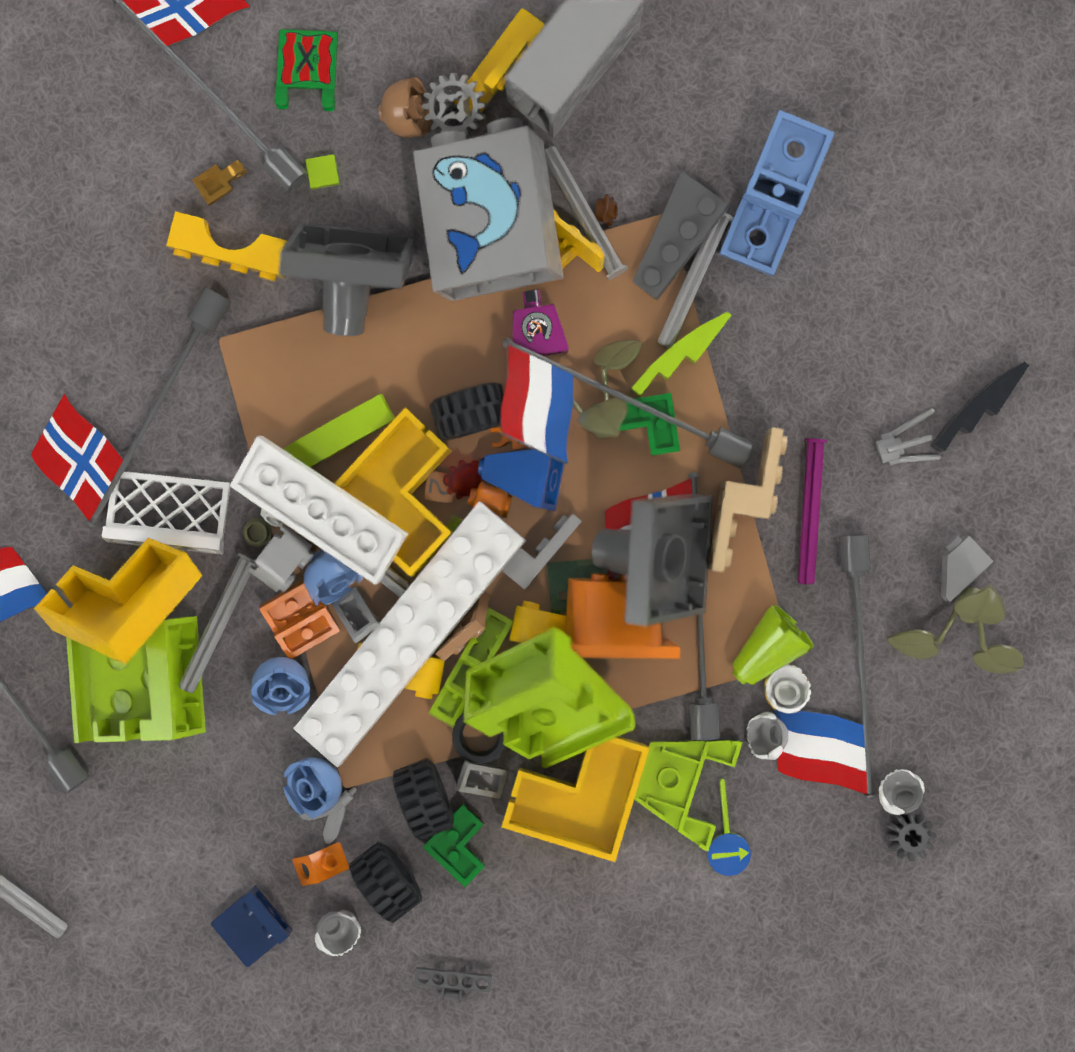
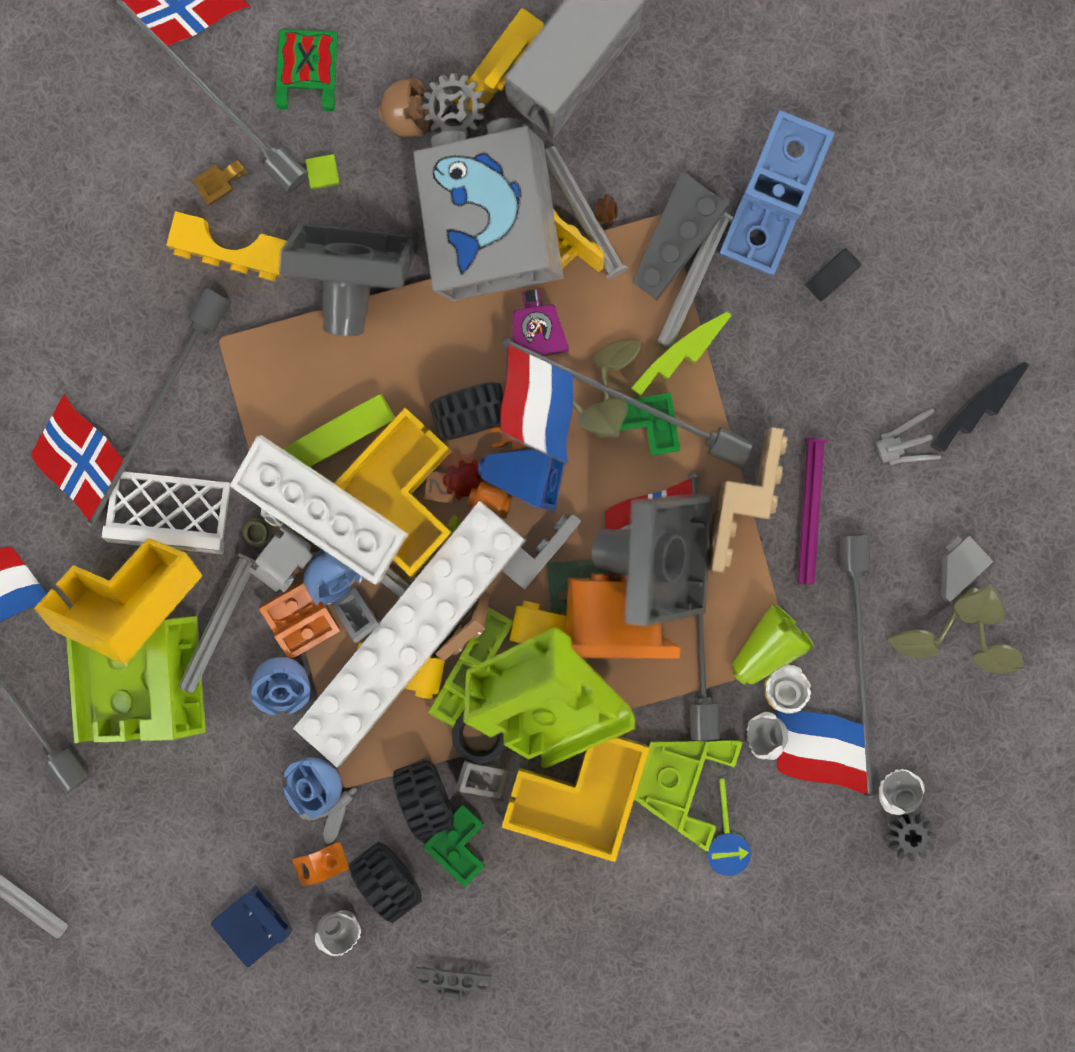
none -> black tyre [805,248,862,302]

